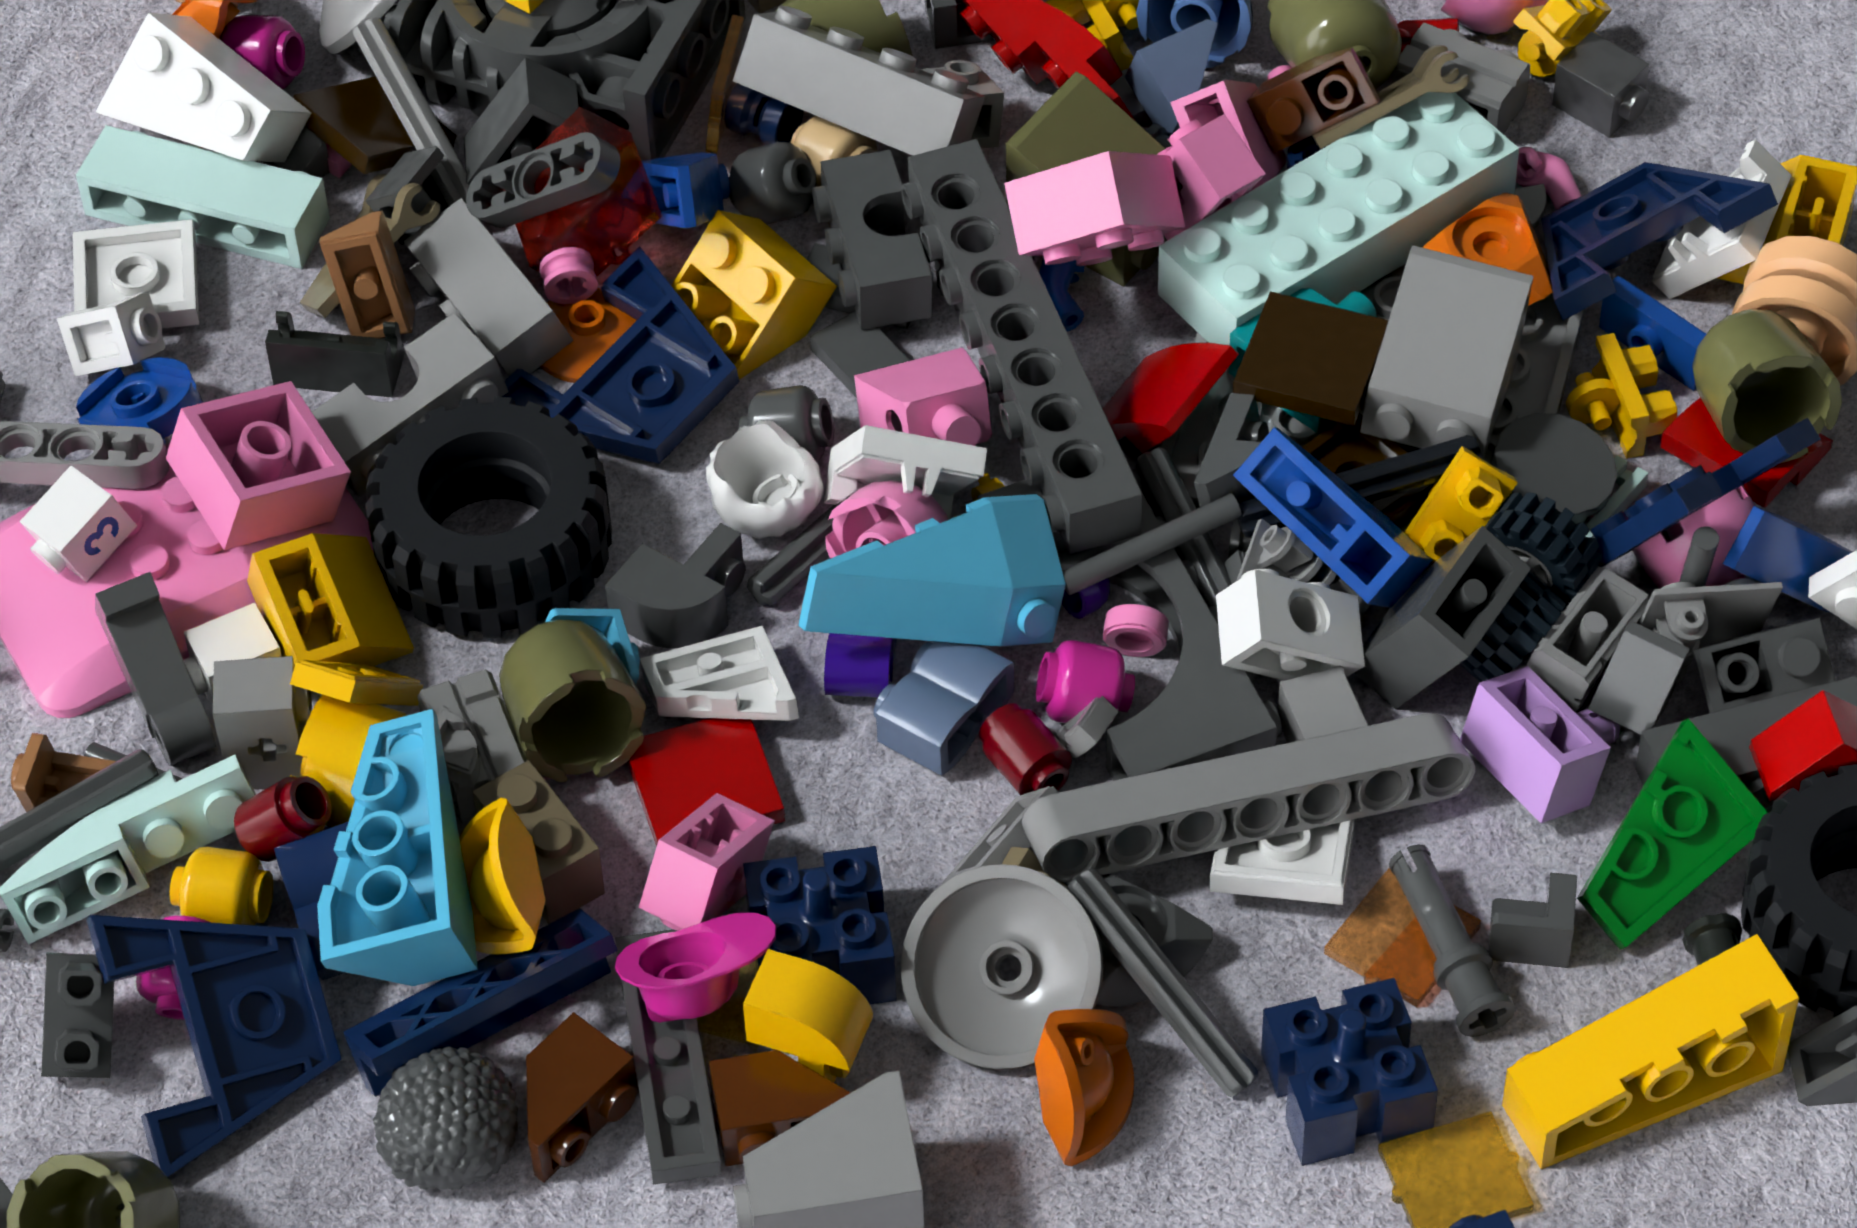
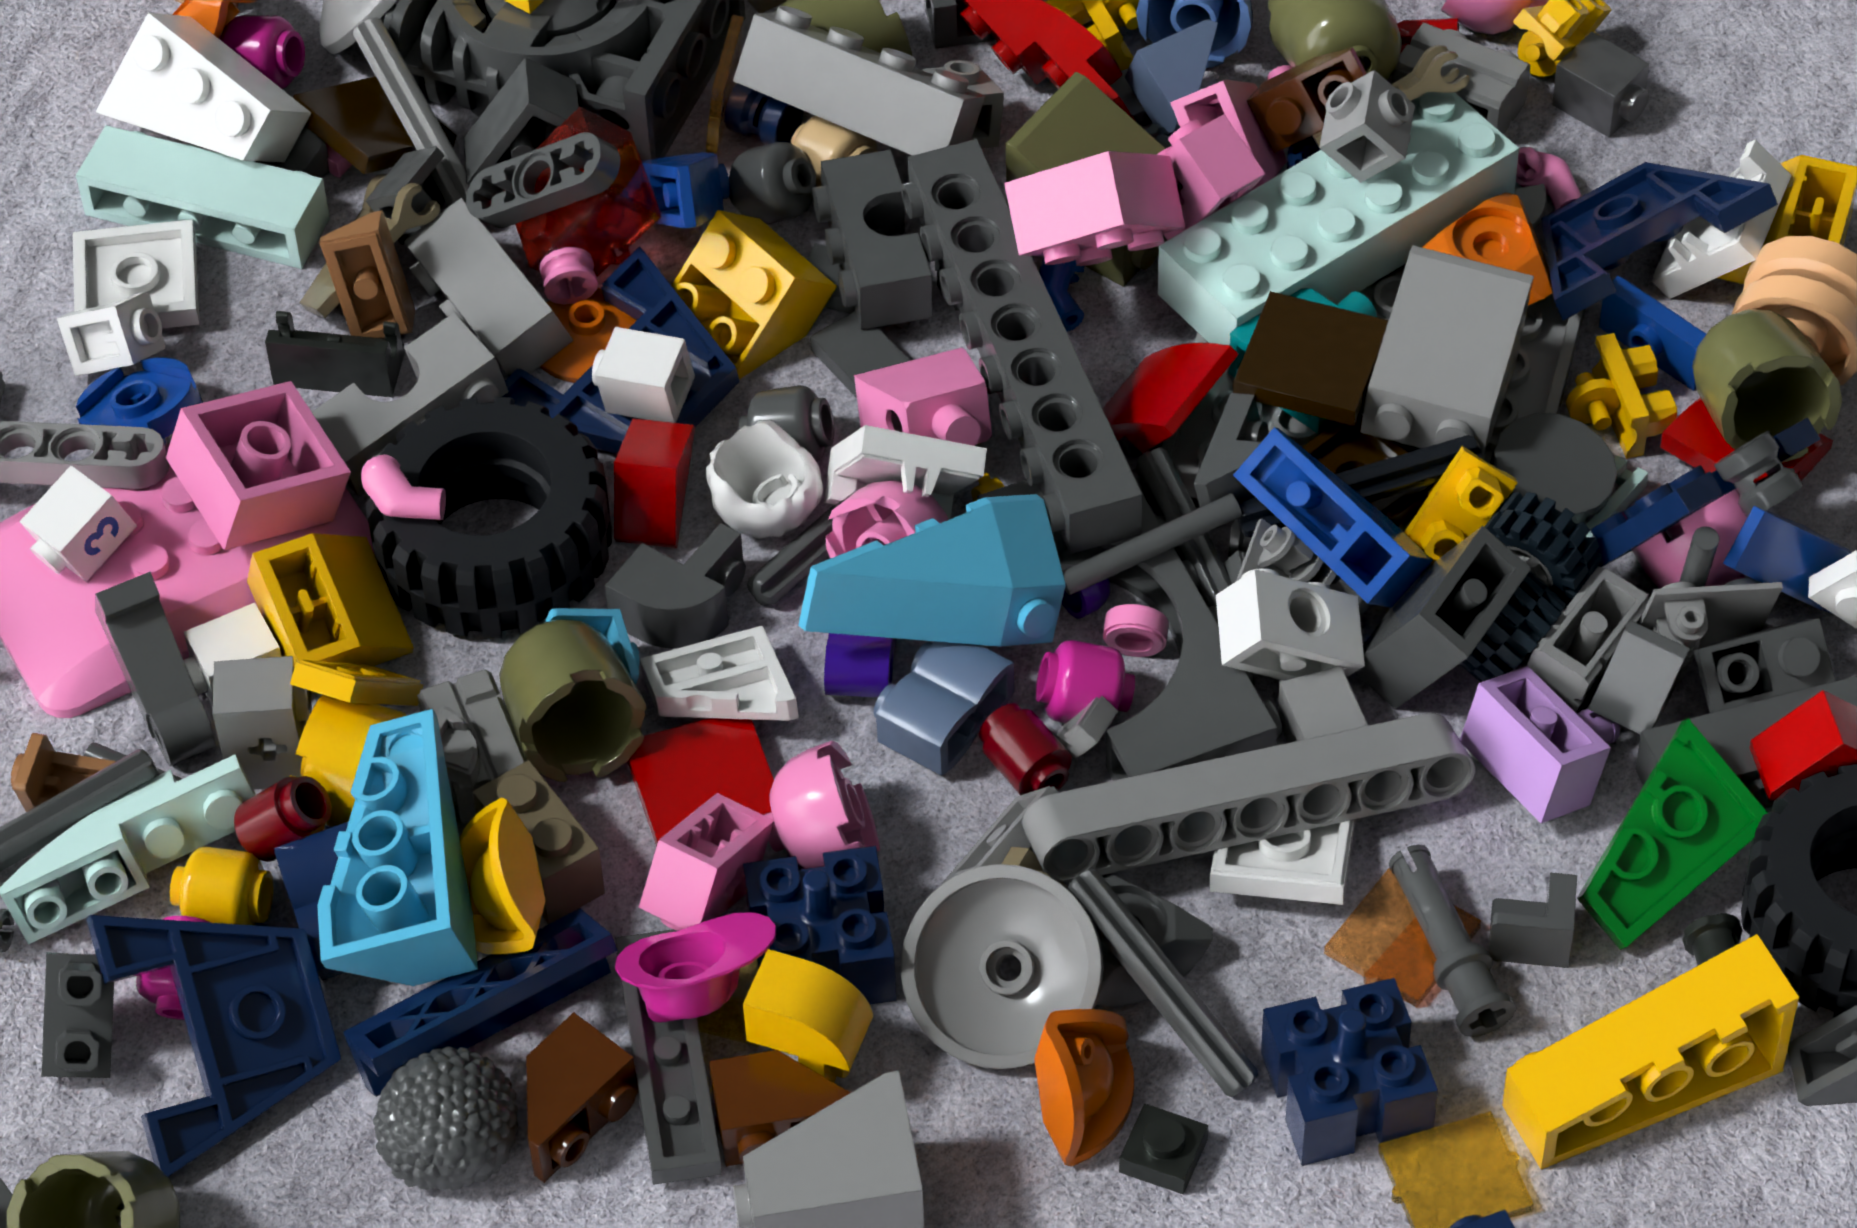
none -> bright pink arm [361,454,446,520]
none -> white brick [592,327,695,423]
none -> red slope [614,418,695,548]
none -> bright pink cylinder [764,741,880,869]
none -> pearl dark grey plate [1119,1103,1209,1195]
none -> light grey brick [1319,70,1415,183]
none -> dark grey wheel [1714,431,1804,517]

